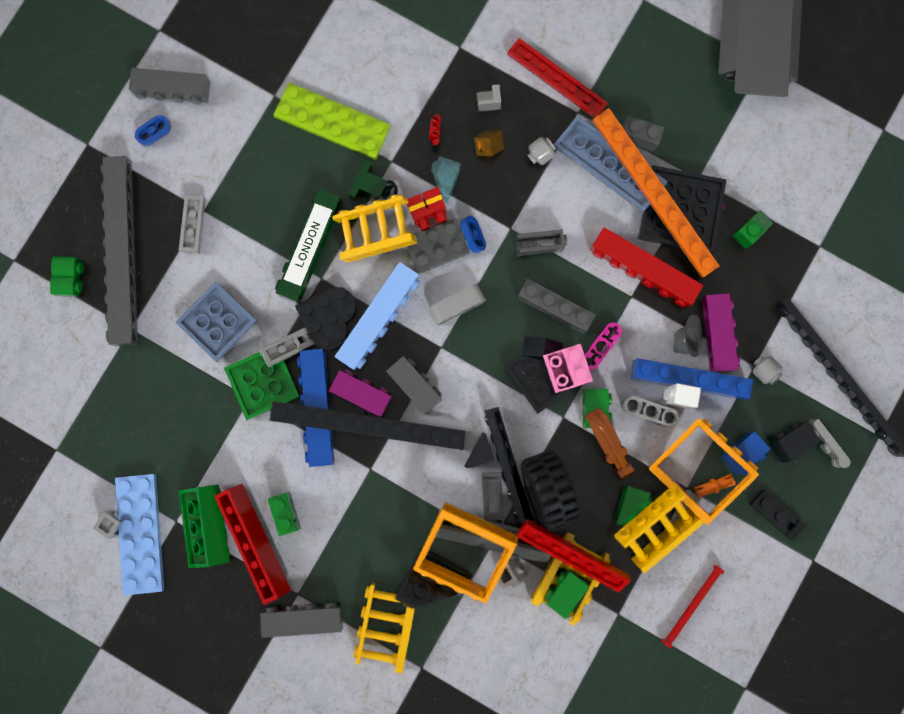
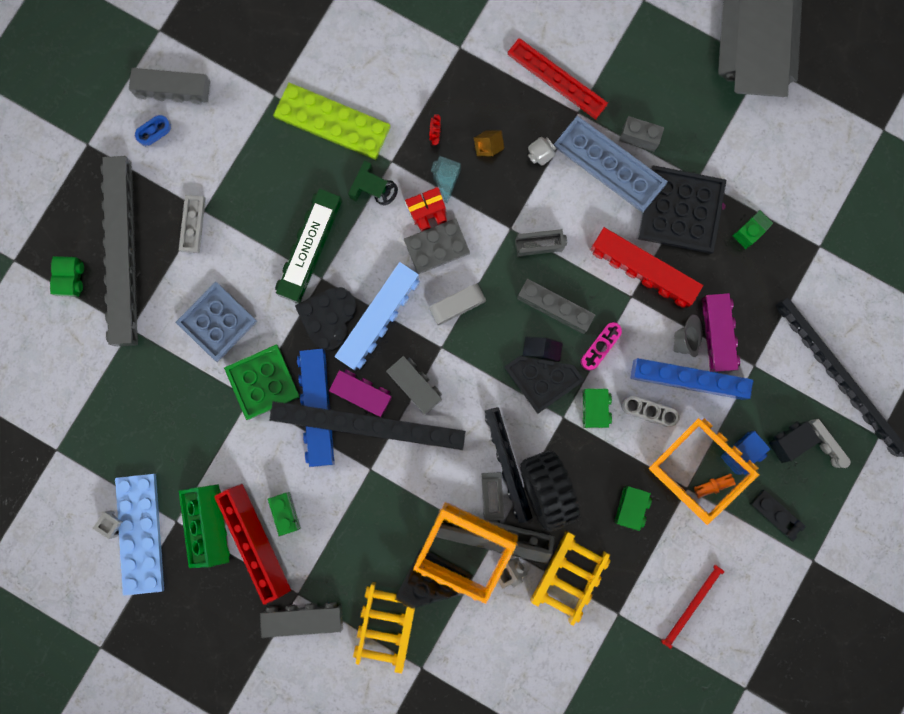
light grey plate [259,327,315,368] -> none
yellow fence [332,194,417,263] -> none
blue plate [461,216,486,253] -> none
black slope [464,432,494,468] -> none
light grey panel [477,85,501,111] -> none
red plate [517,519,630,593] -> none
bright pink slope [543,344,593,393] -> none
green brick [544,570,589,619] -> none
dark orange piece [585,408,635,480] -> none
orange plate [592,108,719,278] -> none
yellow fence [614,485,704,574] -> none
white brick [664,384,701,409] -> none
light grey head [753,356,783,385] -> none

